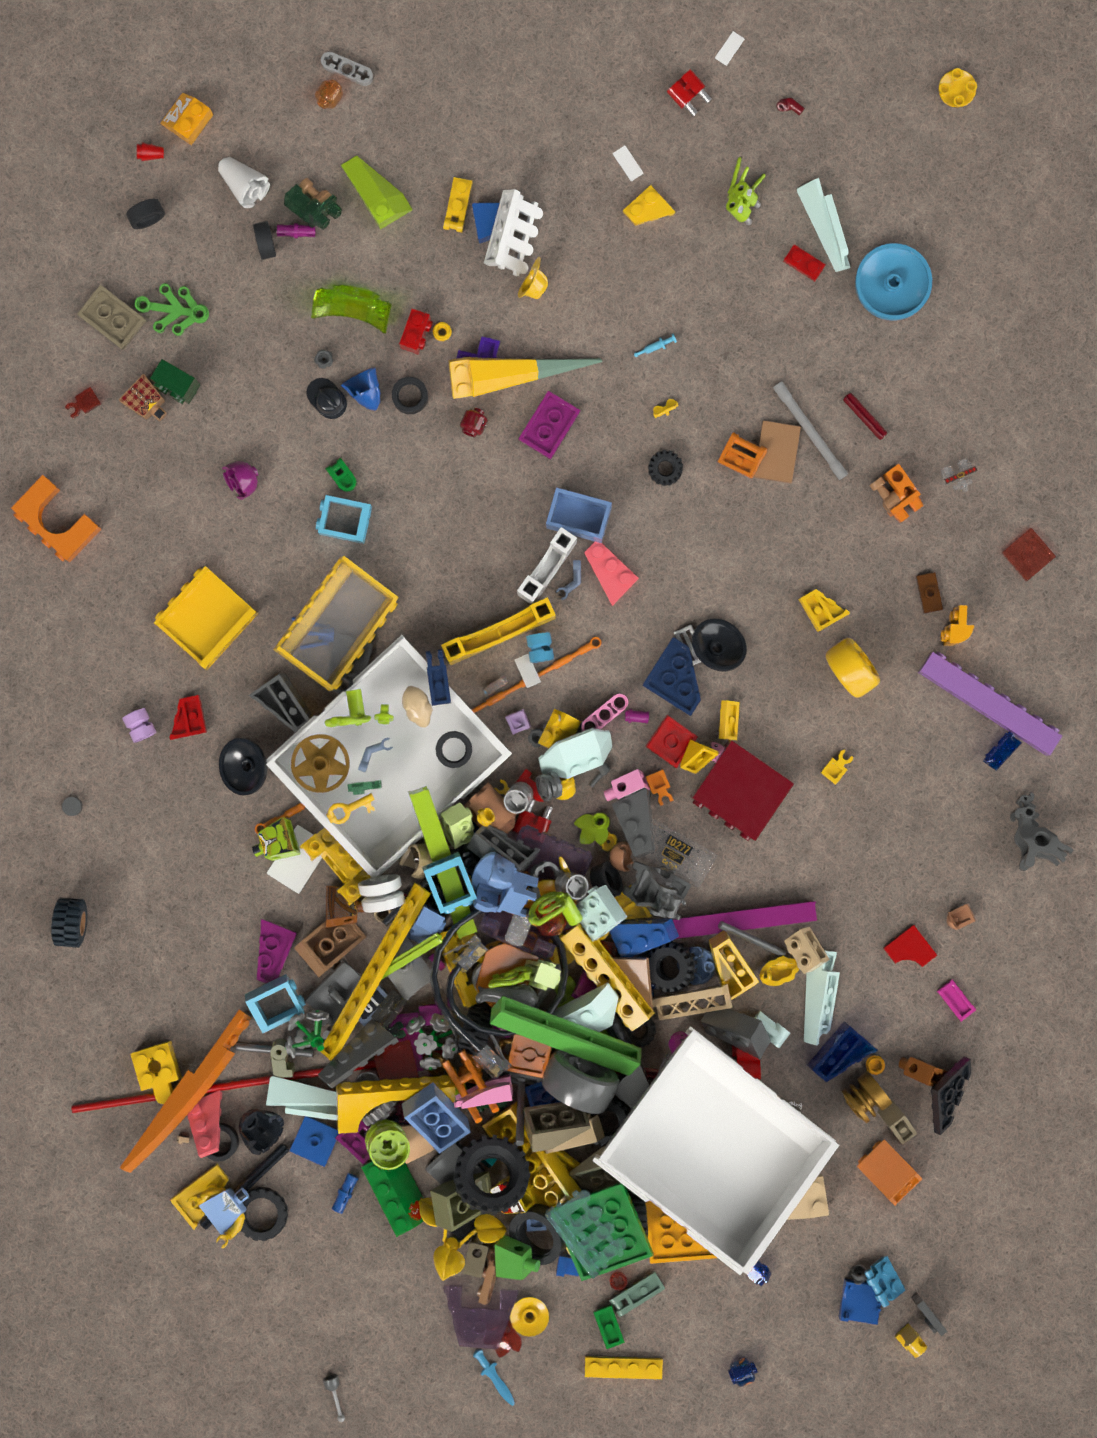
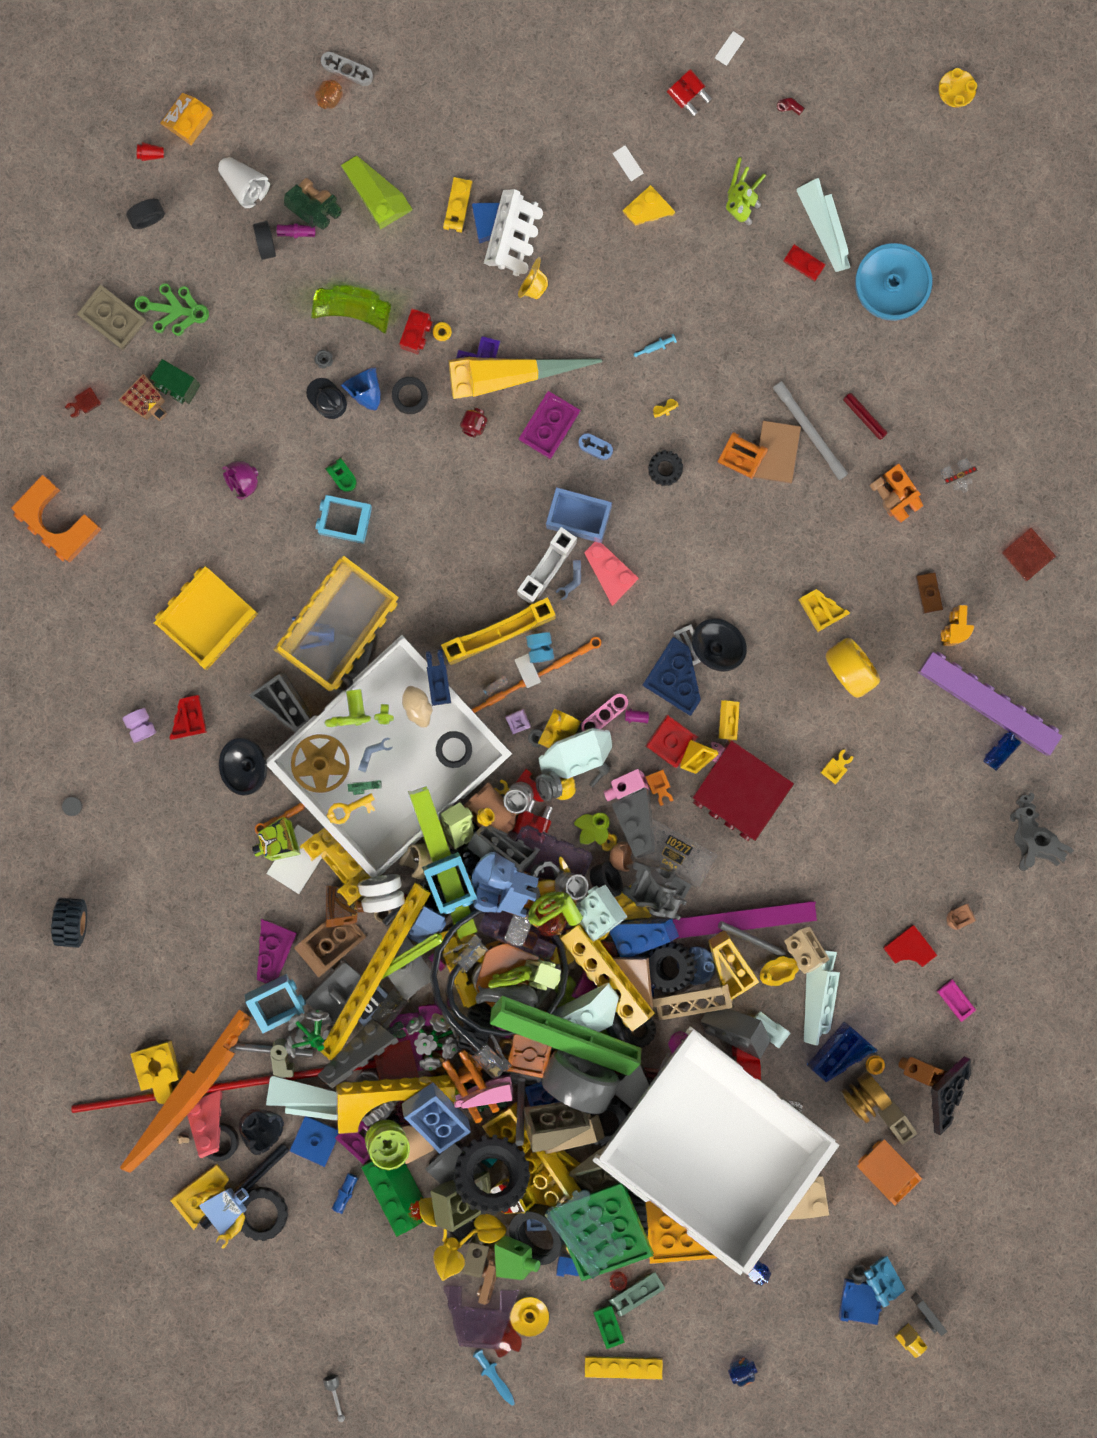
none -> medium blue beam [579,434,613,460]

